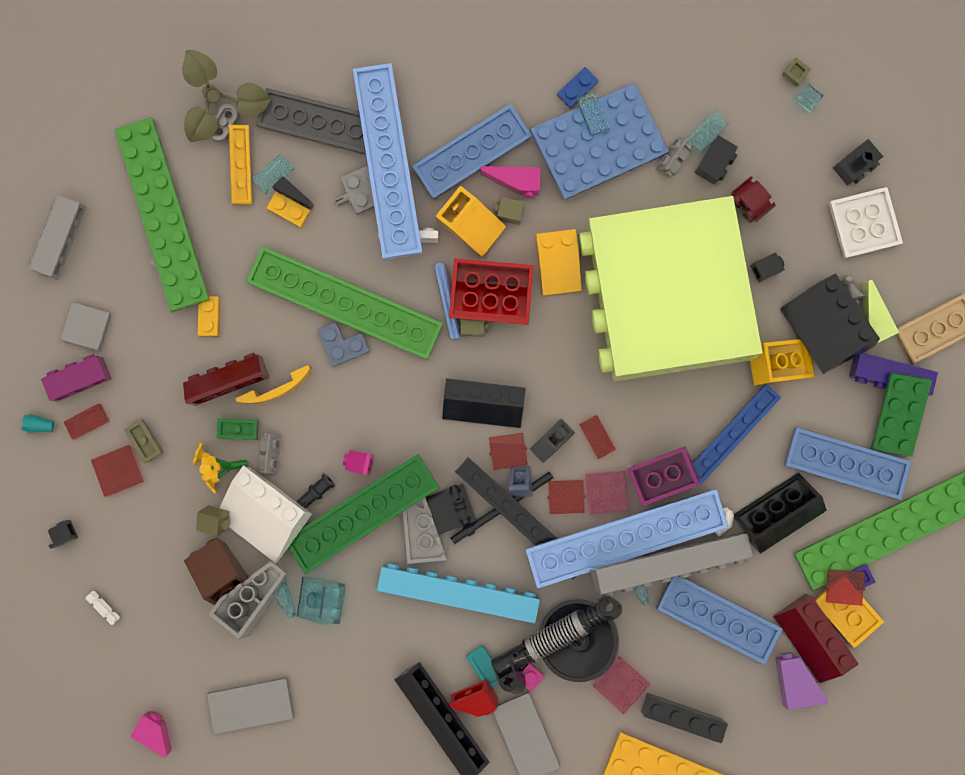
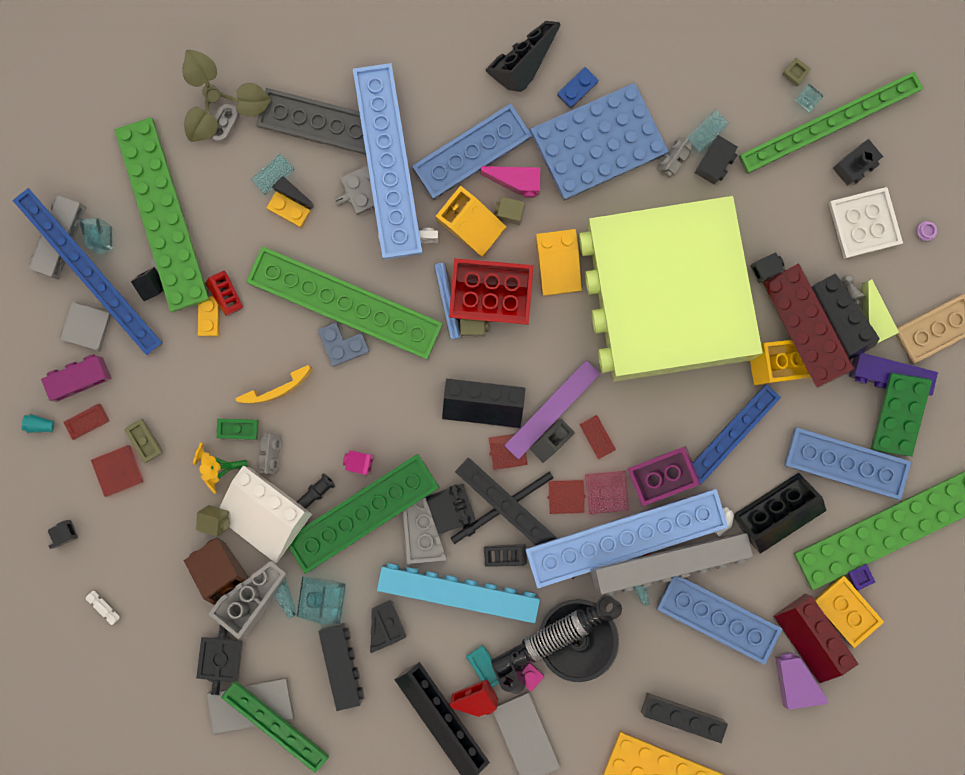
dark pink slope [130,711,172,758] -> none
dark red slope [183,353,270,406] -> none
yellow tile [228,125,252,205] -> none
sand blue slope [508,466,533,498] -> none
clear light blue tile [576,92,610,137] -> none
clear pink plate [593,656,650,714] -> none
dark red brick [731,176,776,223] -> none
clear red piece [825,569,865,606] -> none
none -> blue plate [12,188,162,355]
none -> clear light blue slope [79,218,112,253]
none -> black panel [131,267,164,301]
none -> black plate [196,624,243,695]
none -> red slope [205,270,243,316]
none -> green plate [221,680,329,773]
none -> black brick [318,623,364,711]
none -> black wing [370,600,407,653]
none -> black slope [484,544,527,567]
none -> black wedge [486,21,561,92]
none -> medium lavender tile [504,360,600,459]
none -> bright green plate [739,71,923,174]
none -> dark red plate [763,263,855,388]
none -> lavender plate [916,221,937,241]

